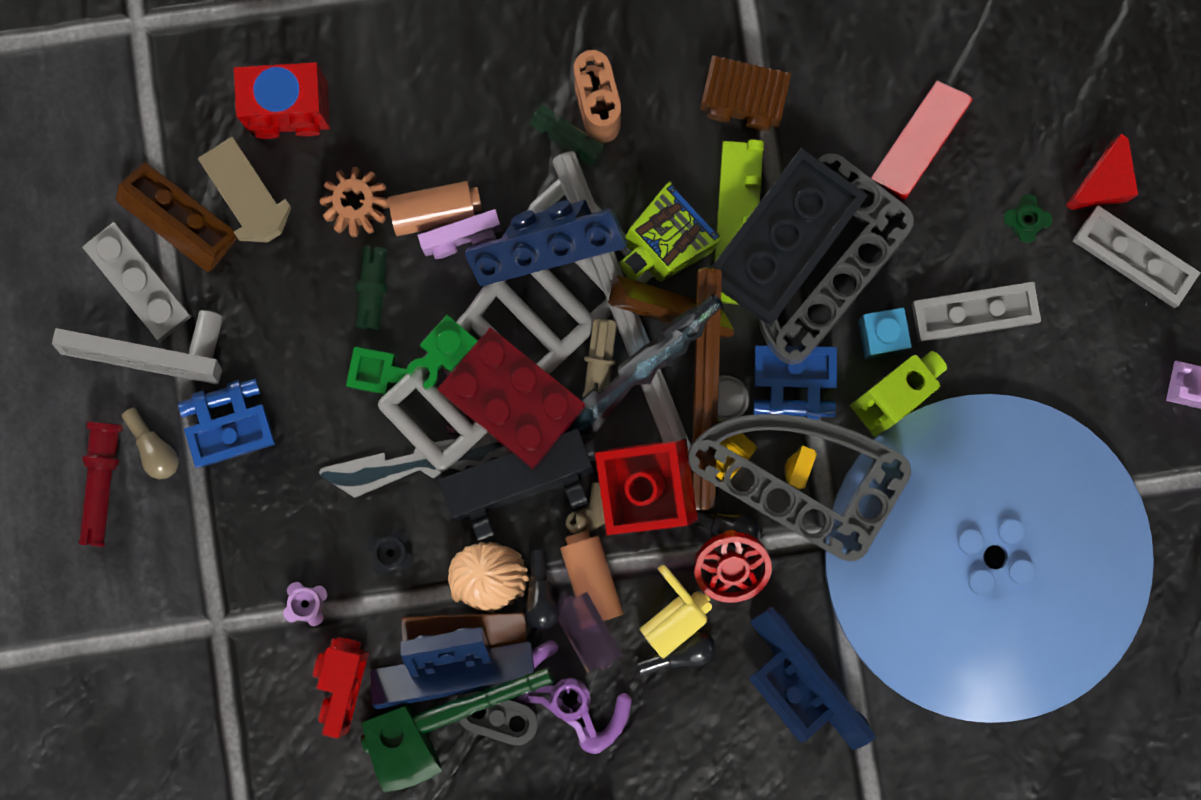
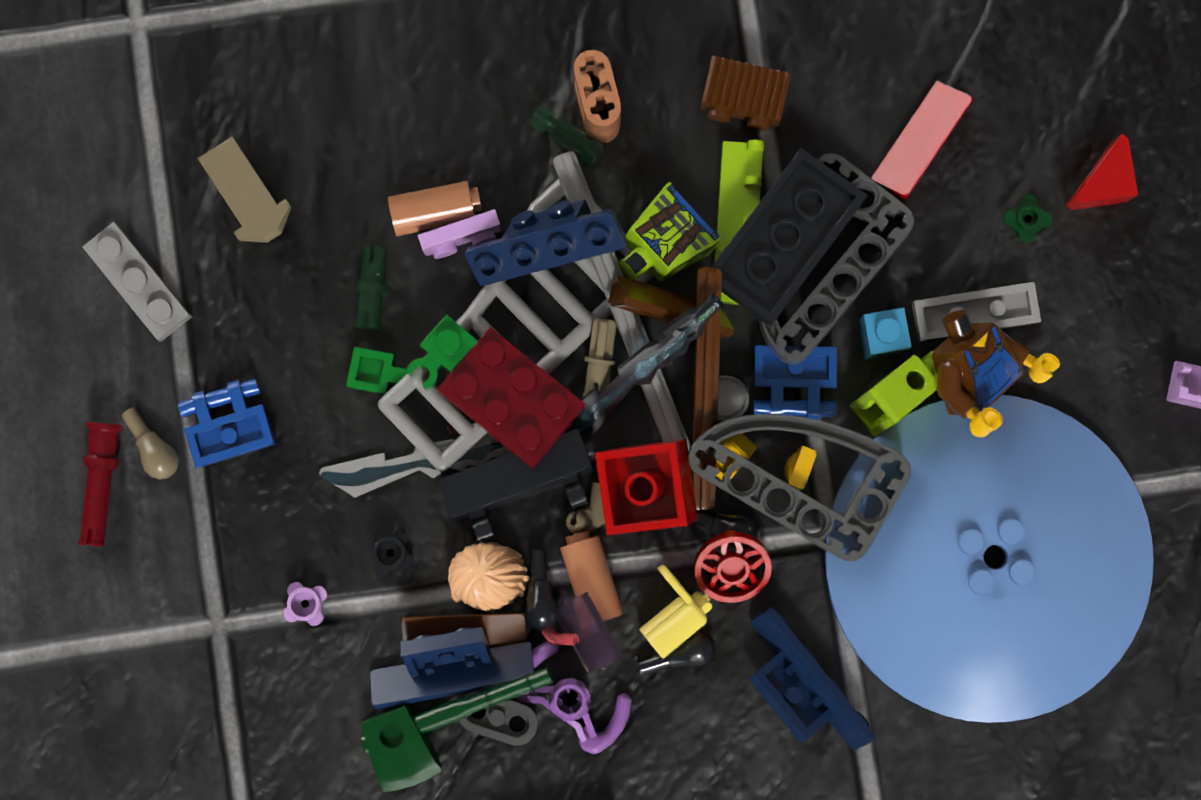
light grey piece [51,311,223,385] -> none
reddish brown slope [116,162,237,272] -> none
red brick [234,62,330,139] -> none
red plate [313,637,370,739] -> none
nougat gear [320,167,389,237] -> none
light grey plate [1073,205,1201,308] -> none
none -> coral leg [542,627,579,645]
none -> torso [932,310,1060,437]

